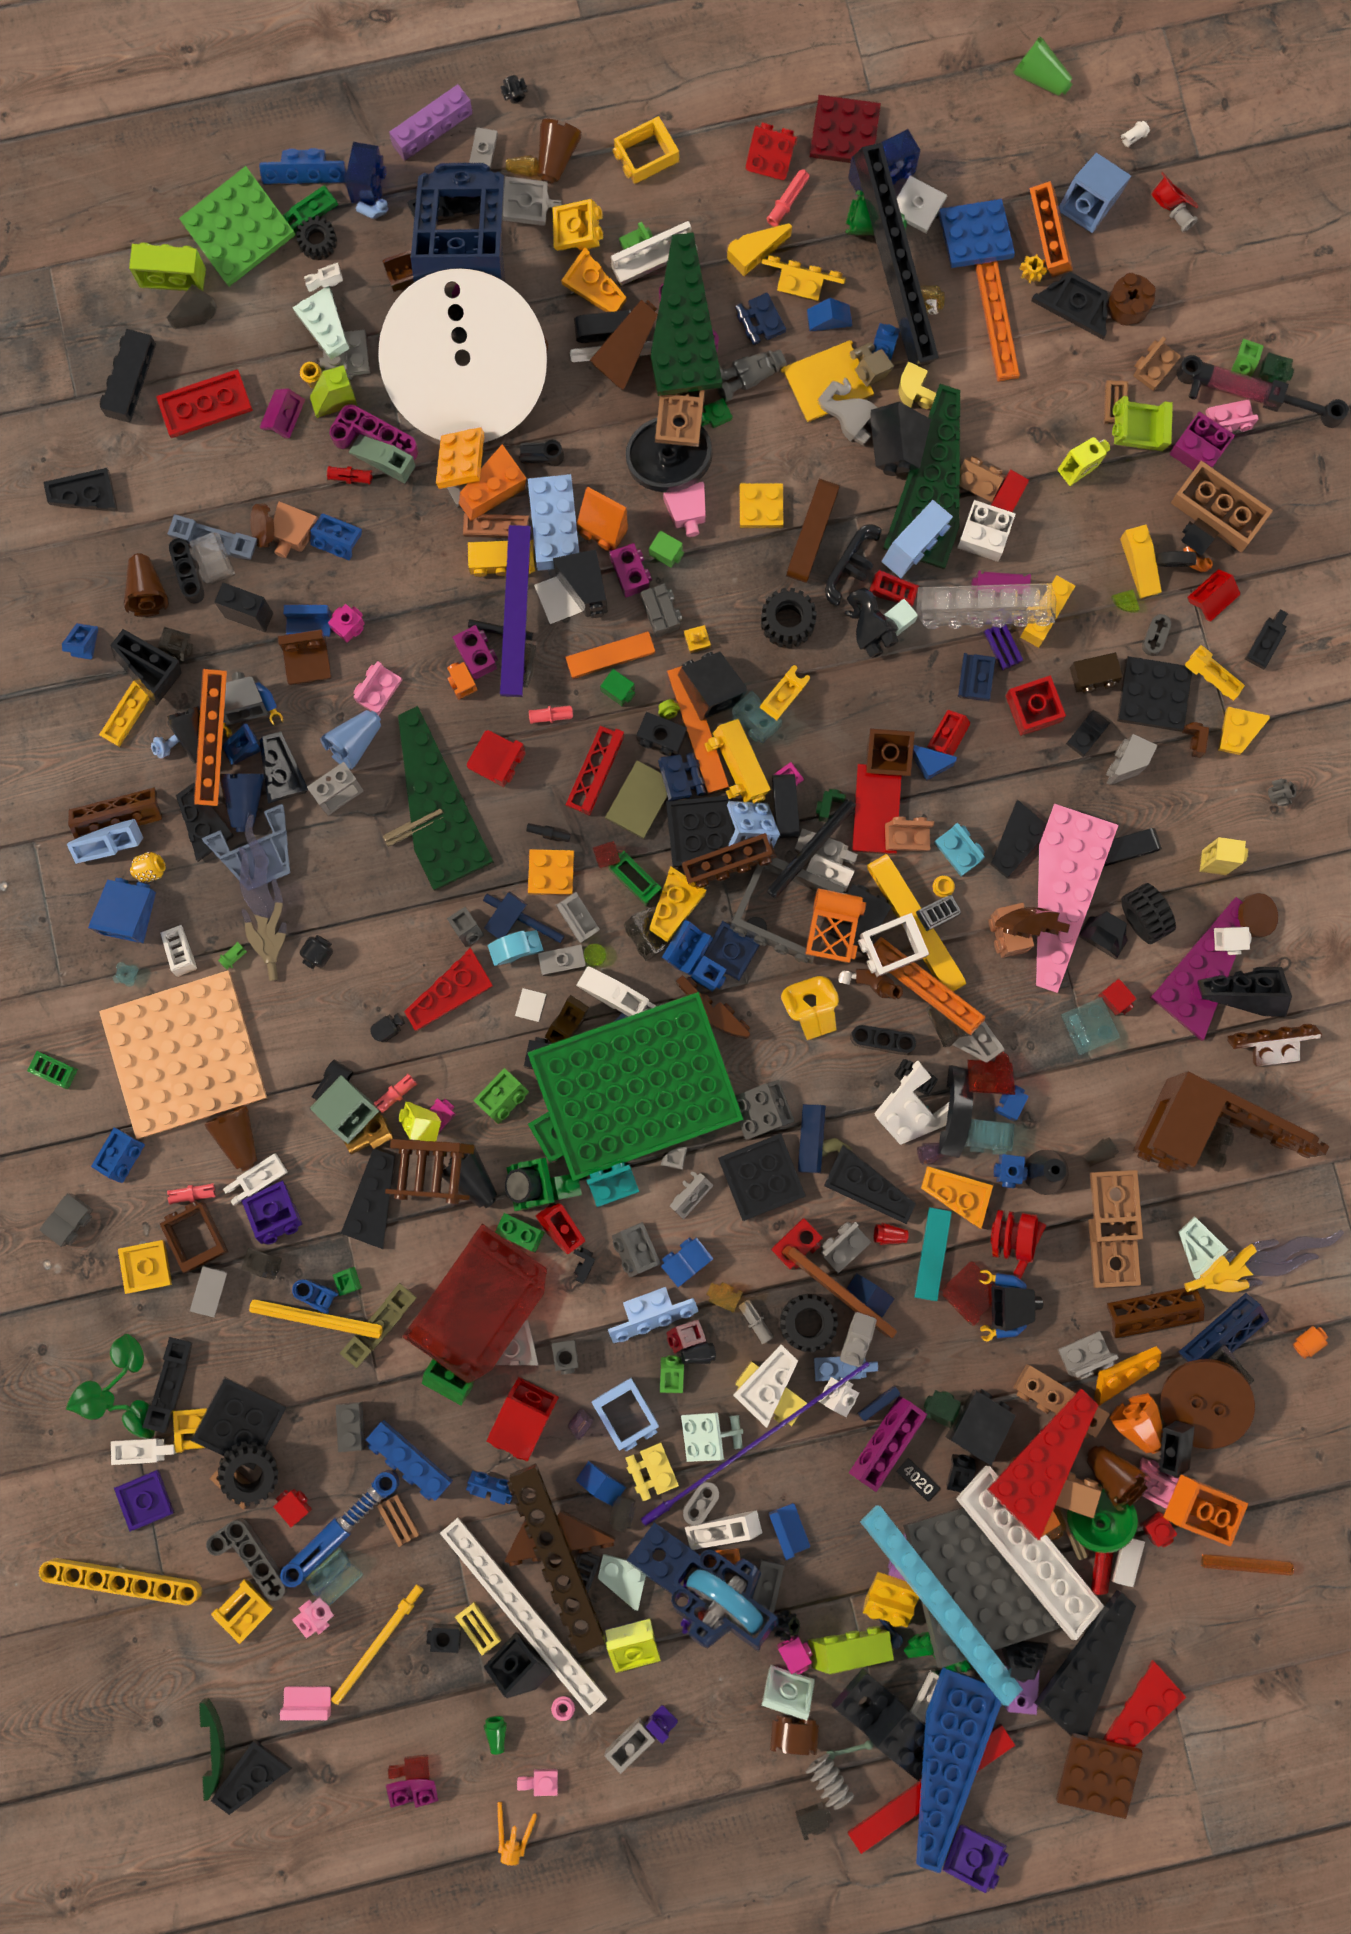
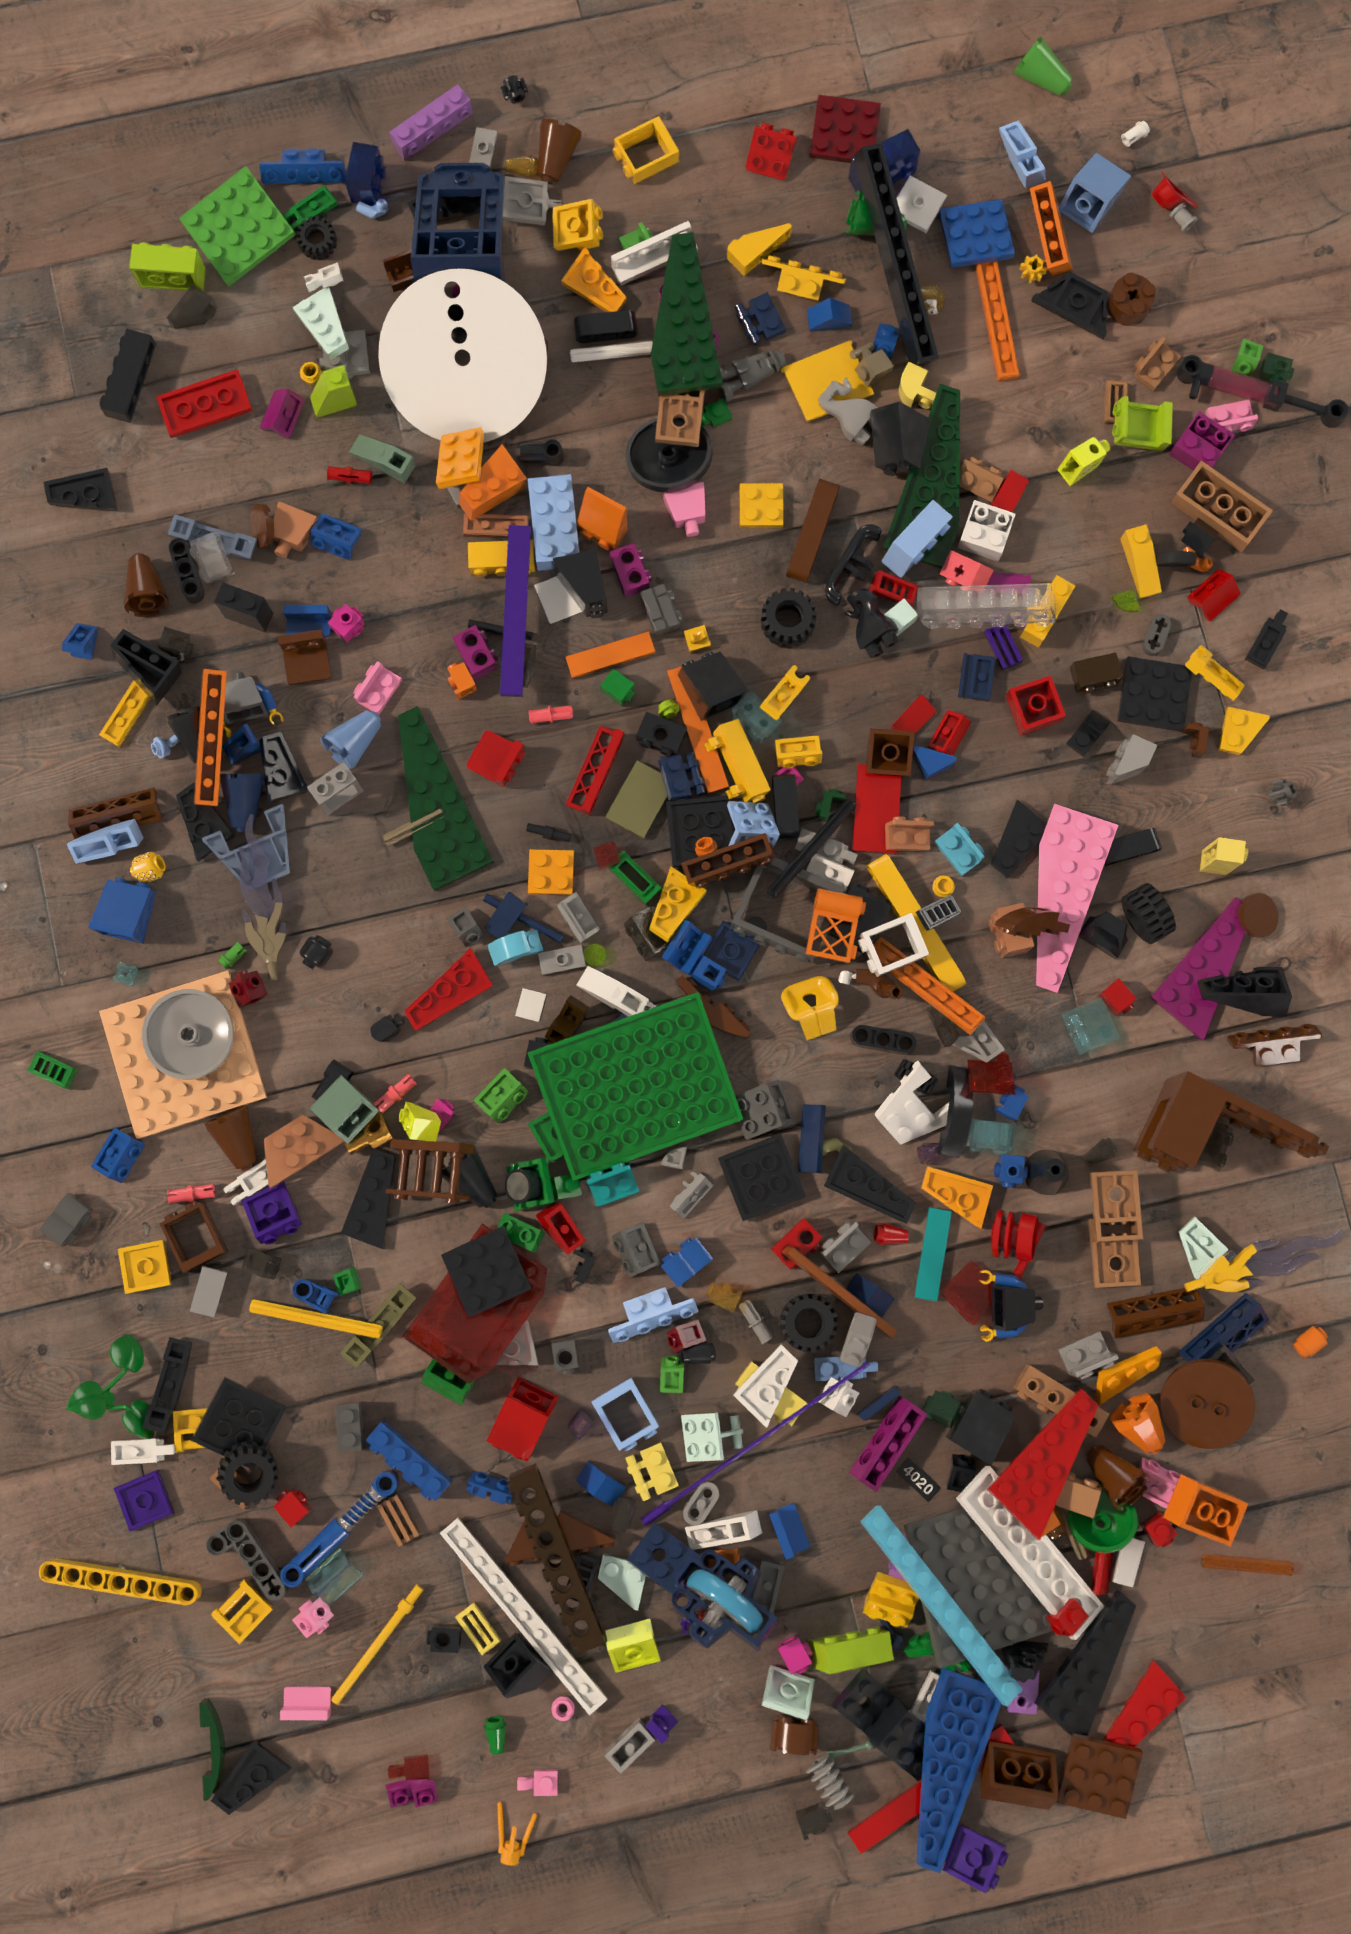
white slope [160,925,197,977] -> none
magenta beam [329,404,418,460] -> none
reddish brown slope [590,299,658,391] -> none
bright green brick [649,530,684,568] -> none
coral axle [766,170,810,227] -> none
black gear [772,1610,800,1641] -> none
black brick [1158,1421,1194,1477] -> none
white brick [1214,927,1252,955] -> none
none -> light grey dish [142,989,234,1080]
none -> dark red brick [228,970,268,1008]
none -> nougat wing [264,1115,344,1189]
none -> black plate [441,1226,532,1318]
none -> orange plate [695,837,717,856]
none -> yellow bracket [775,735,823,768]
none -> red slope [891,694,937,735]
none -> coral brick [939,550,994,594]
none -> reddish brown slope [980,1741,1058,1810]
none -> light blue slope [999,120,1046,189]
none -> red bracket [1046,1598,1089,1637]

